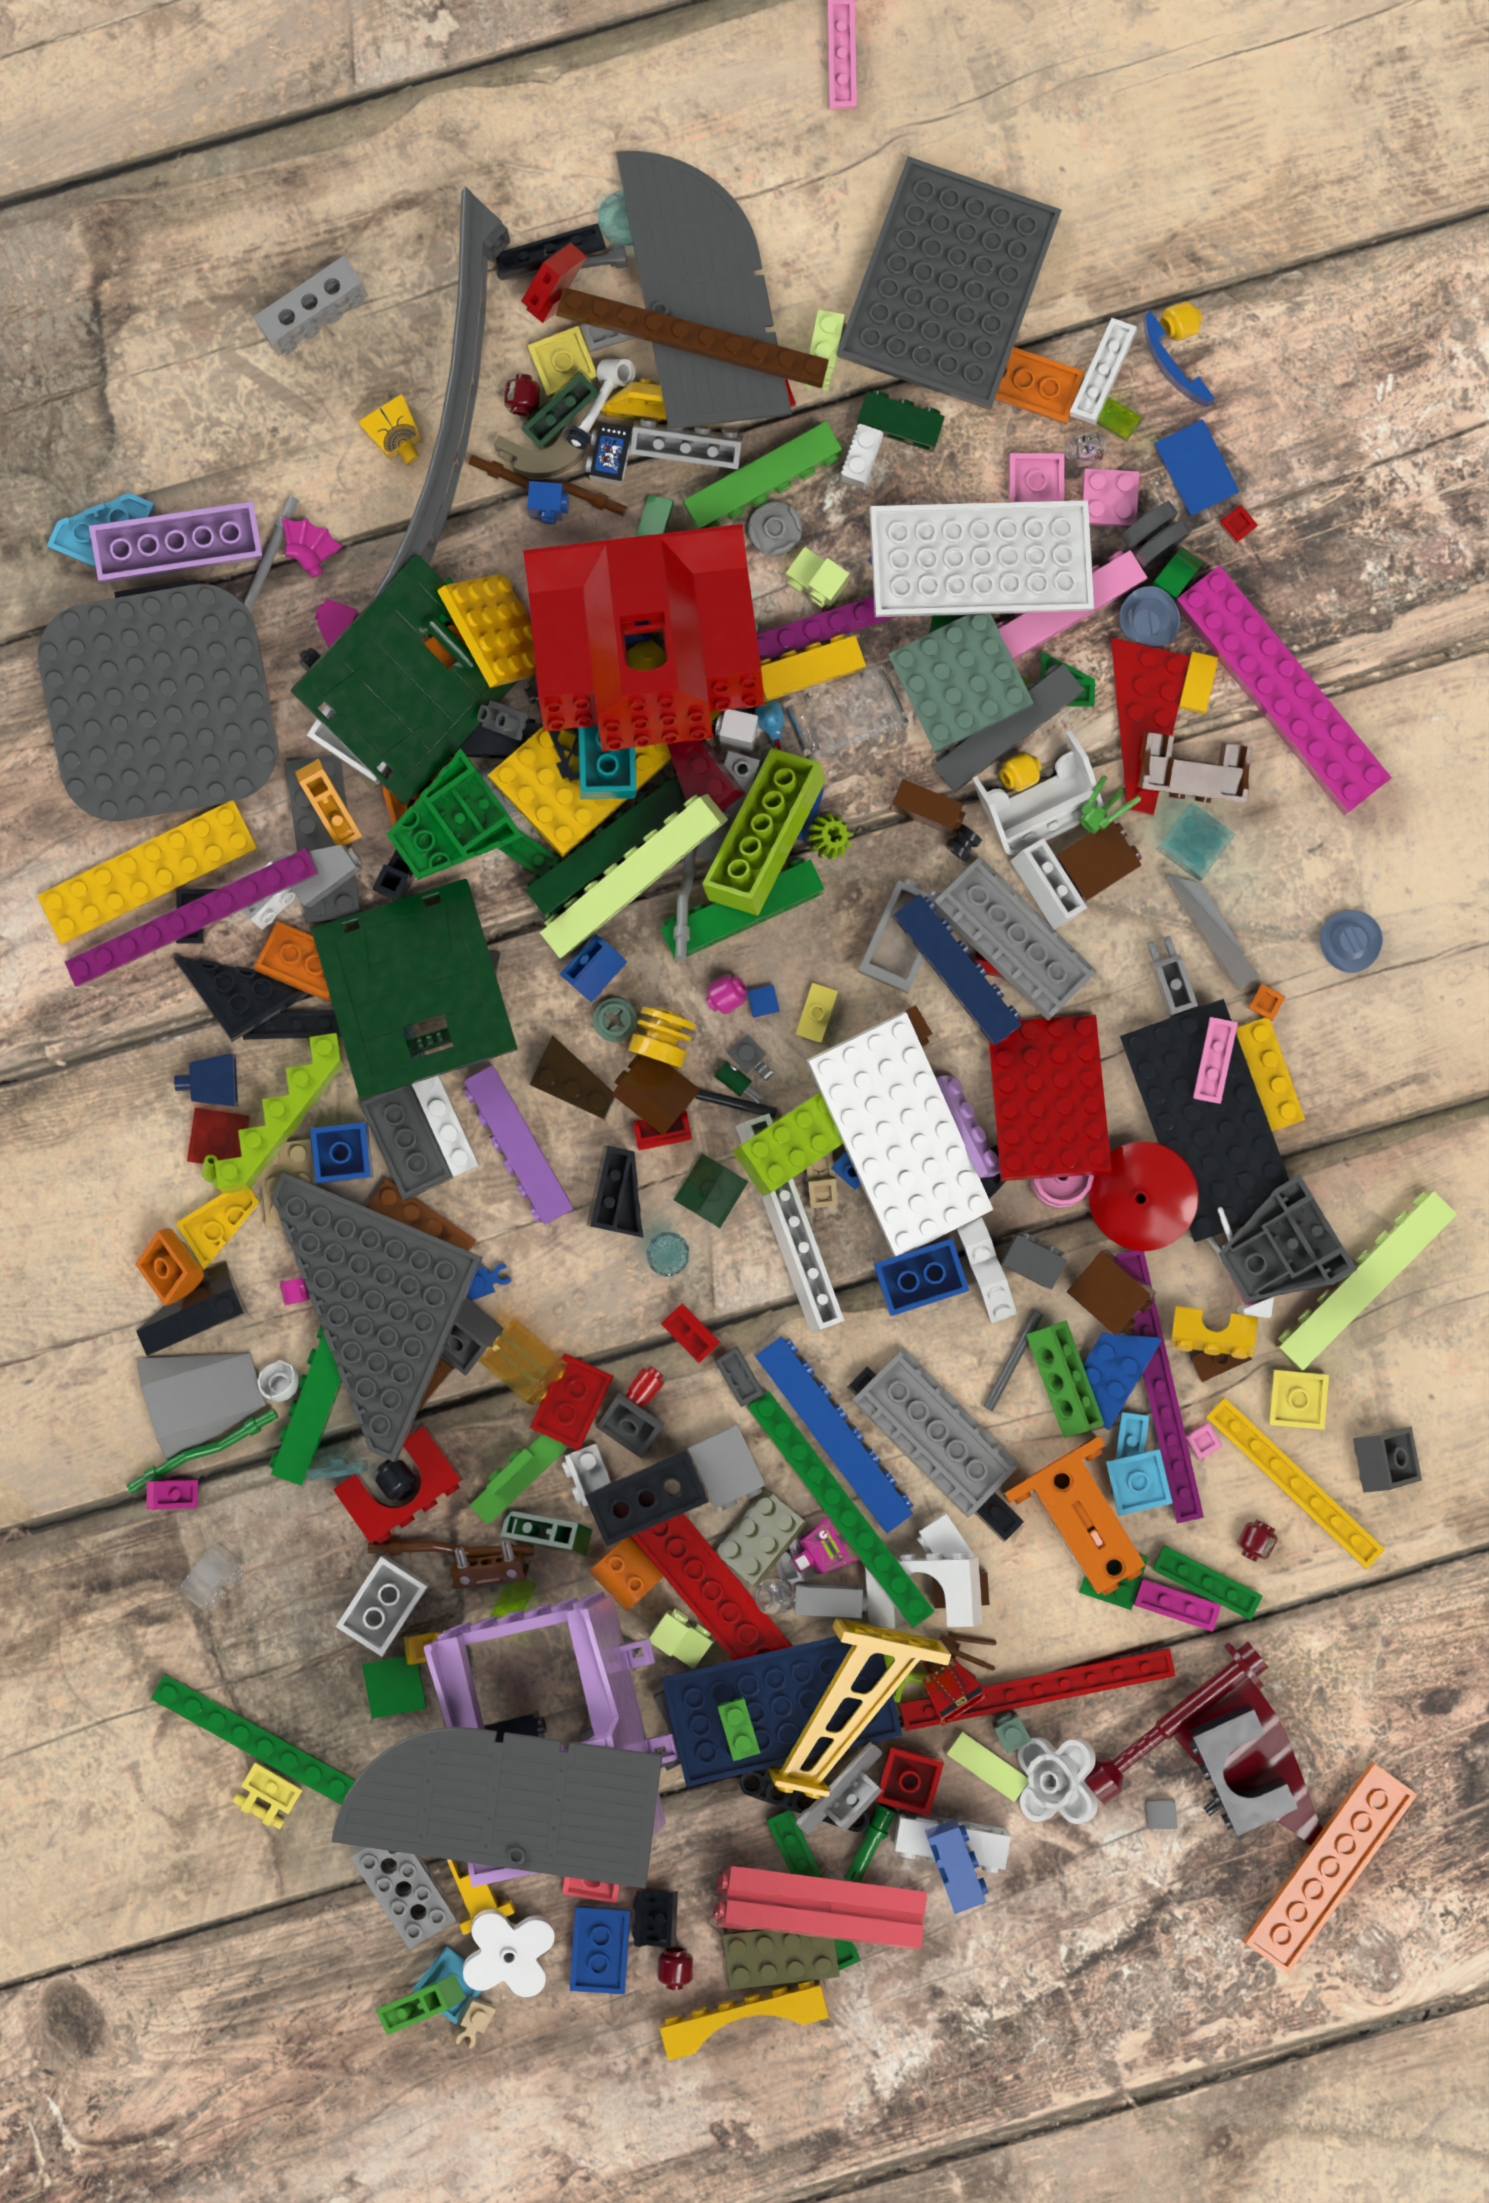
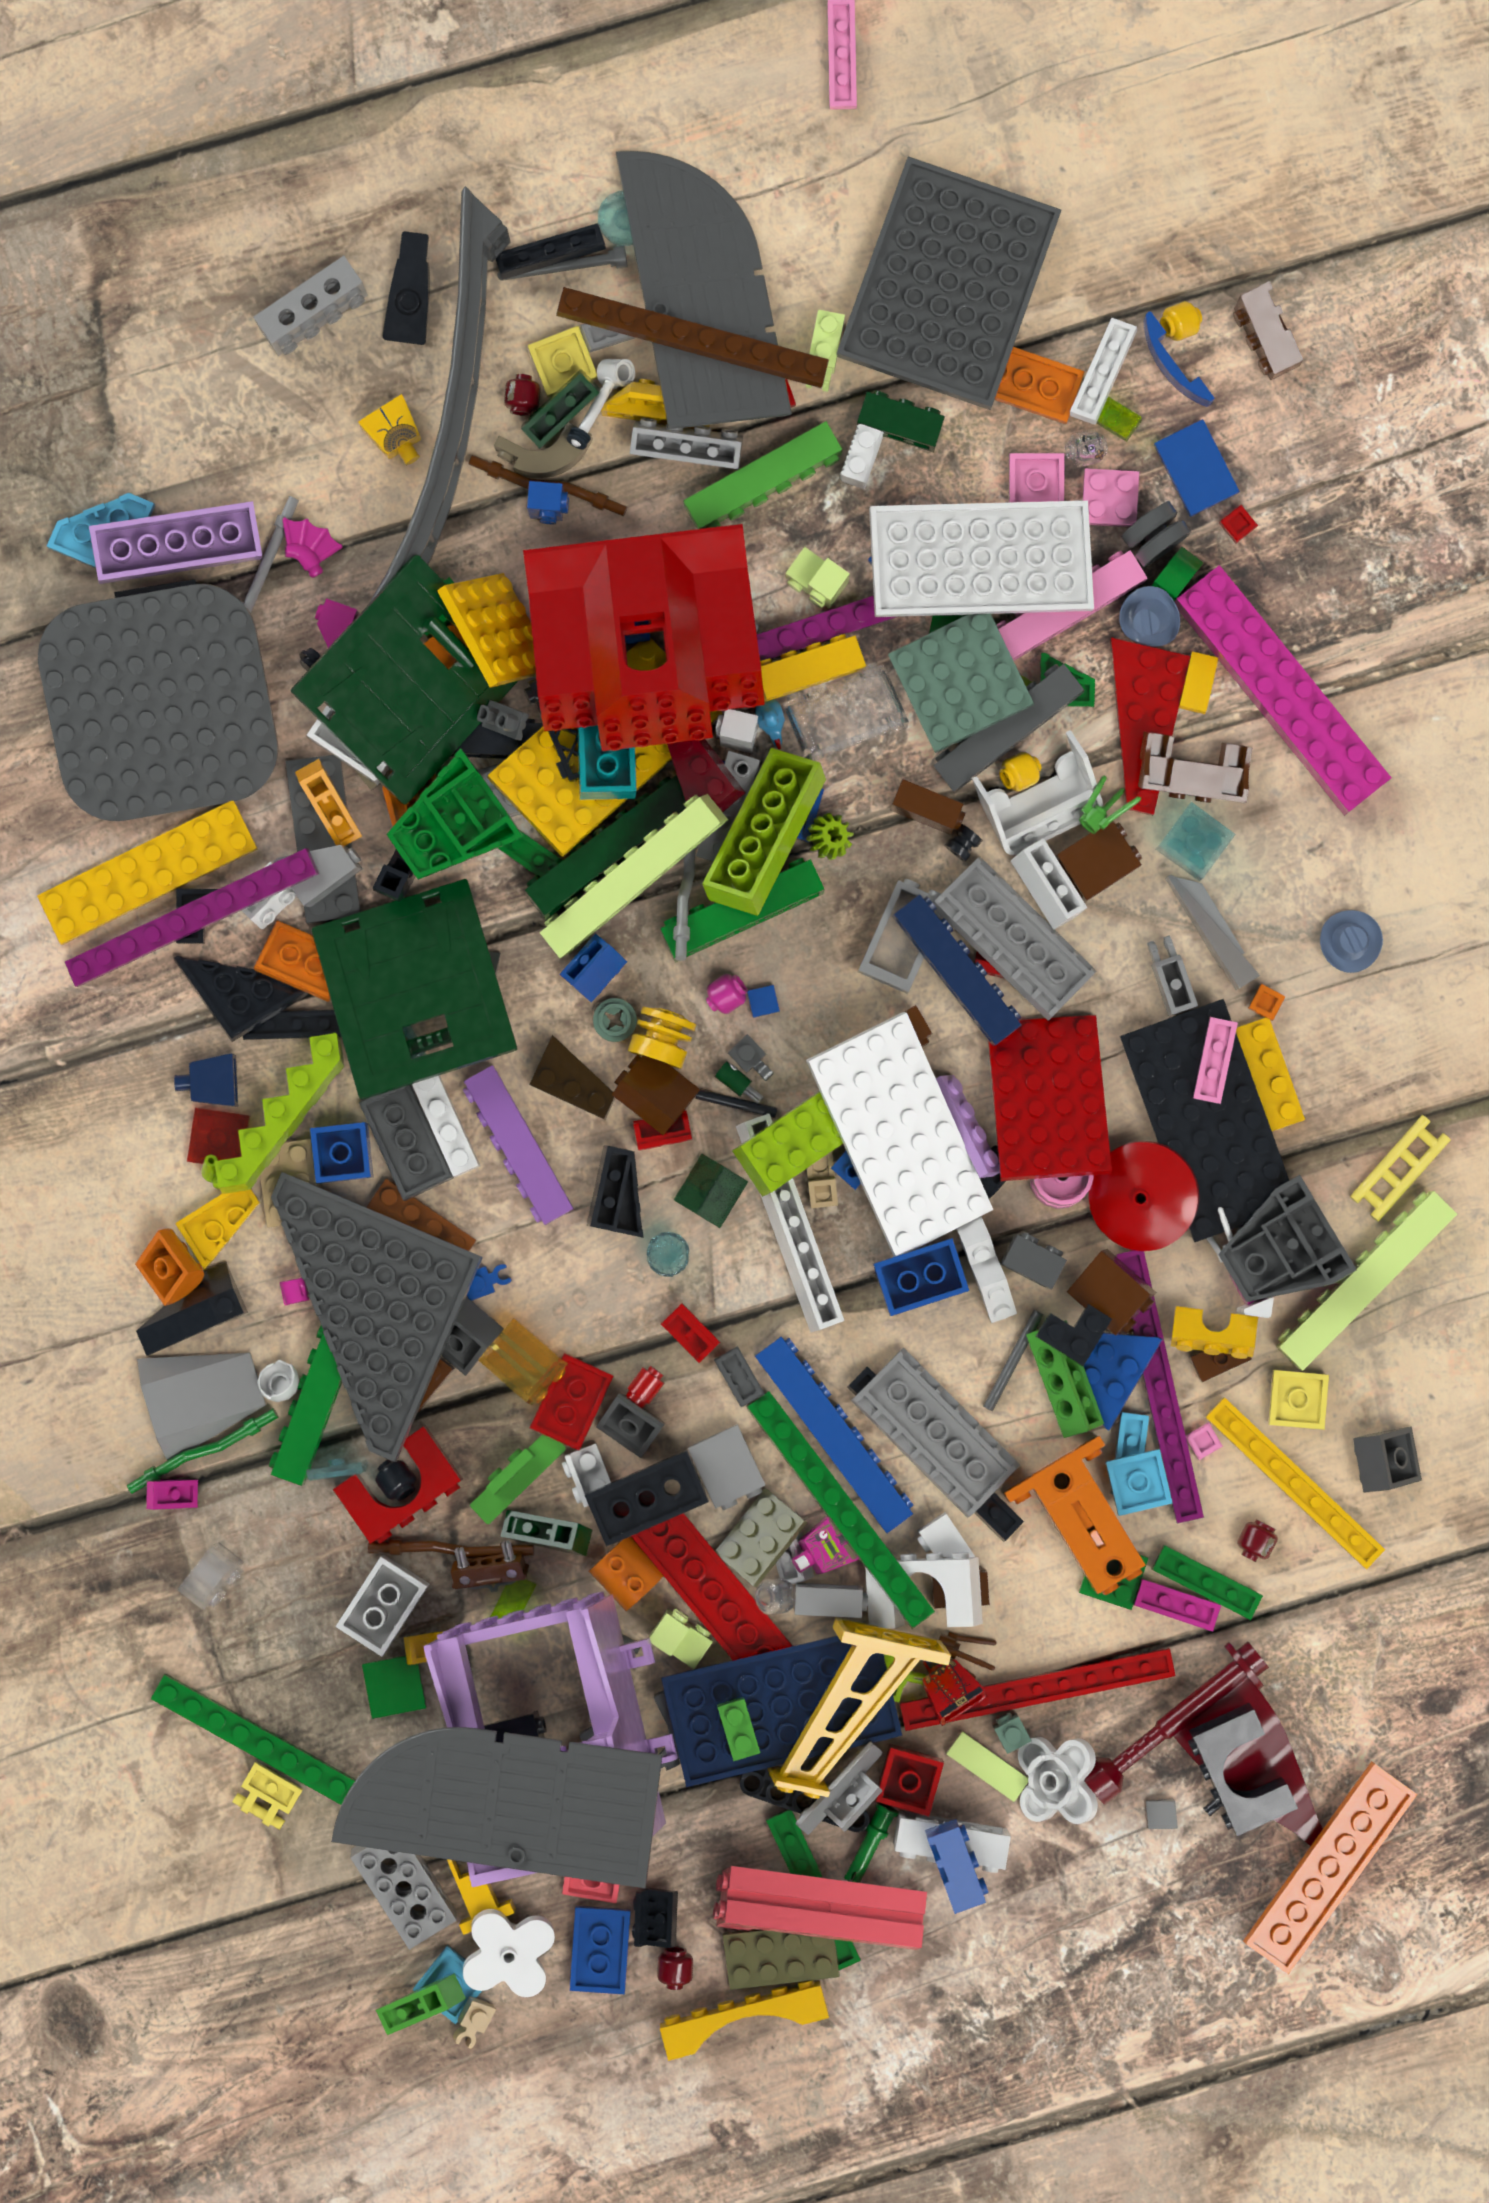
red piece [521,243,587,323] -> none
brick [586,422,632,487] -> none
green slope [636,495,674,536] -> none
light grey tile [748,501,802,557] -> none
light yellow plate [795,983,838,1043] -> none
none -> black piece [383,231,430,345]
none -> black plate [1035,1304,1112,1366]
none -> wedge [1233,281,1303,380]
none -> light yellow bar [1350,1115,1451,1222]

